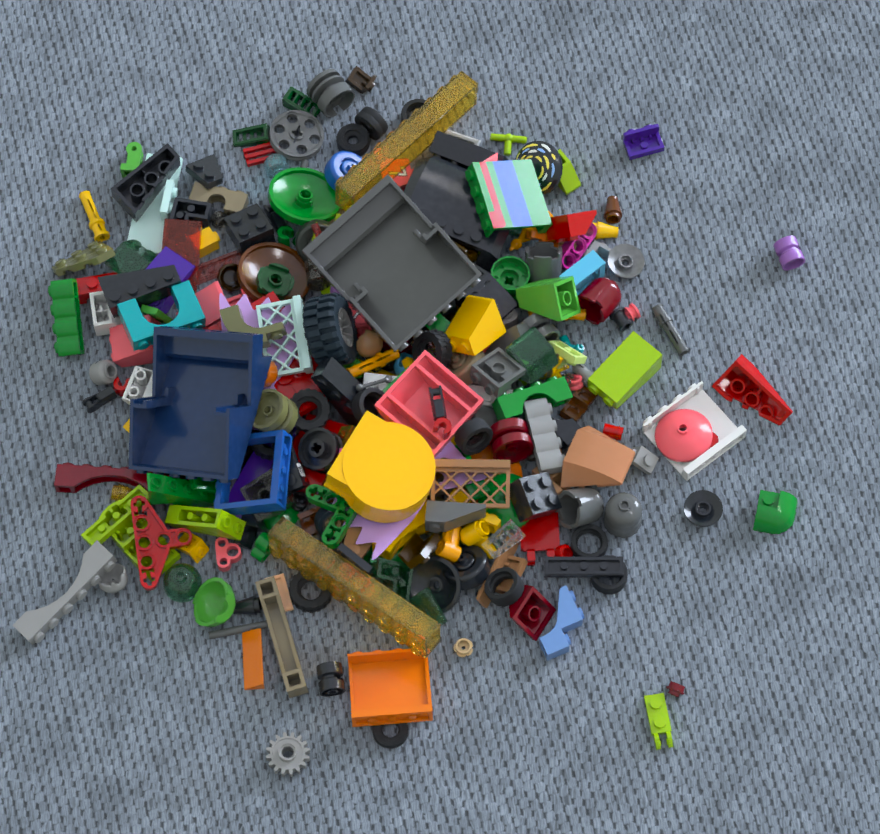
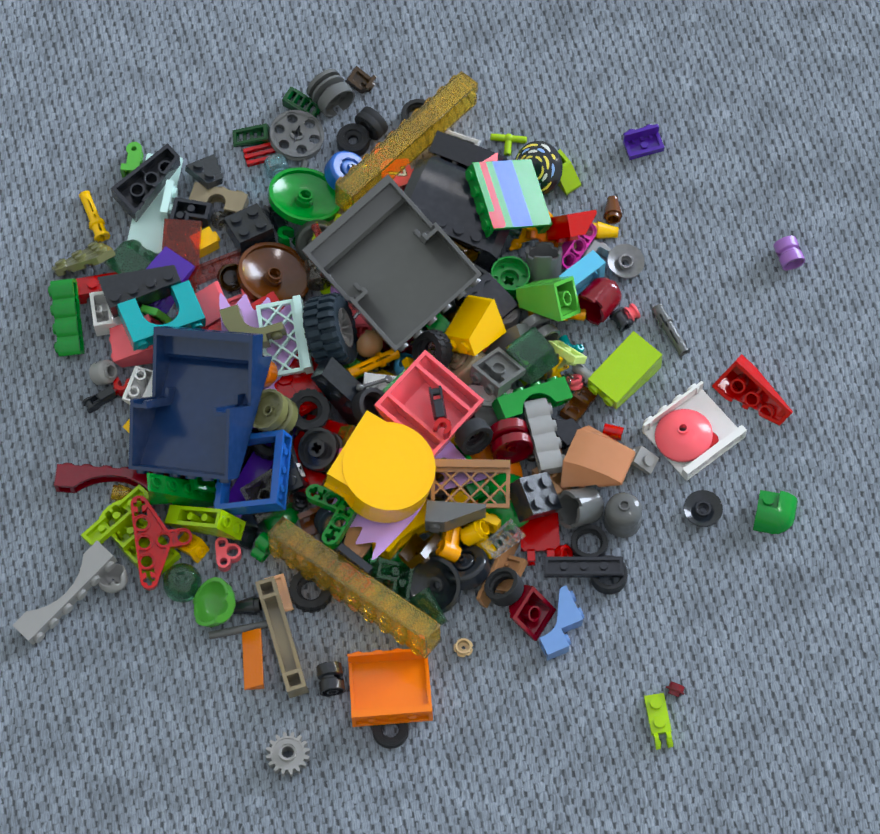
dark green plate [256,263,295,300] -> none

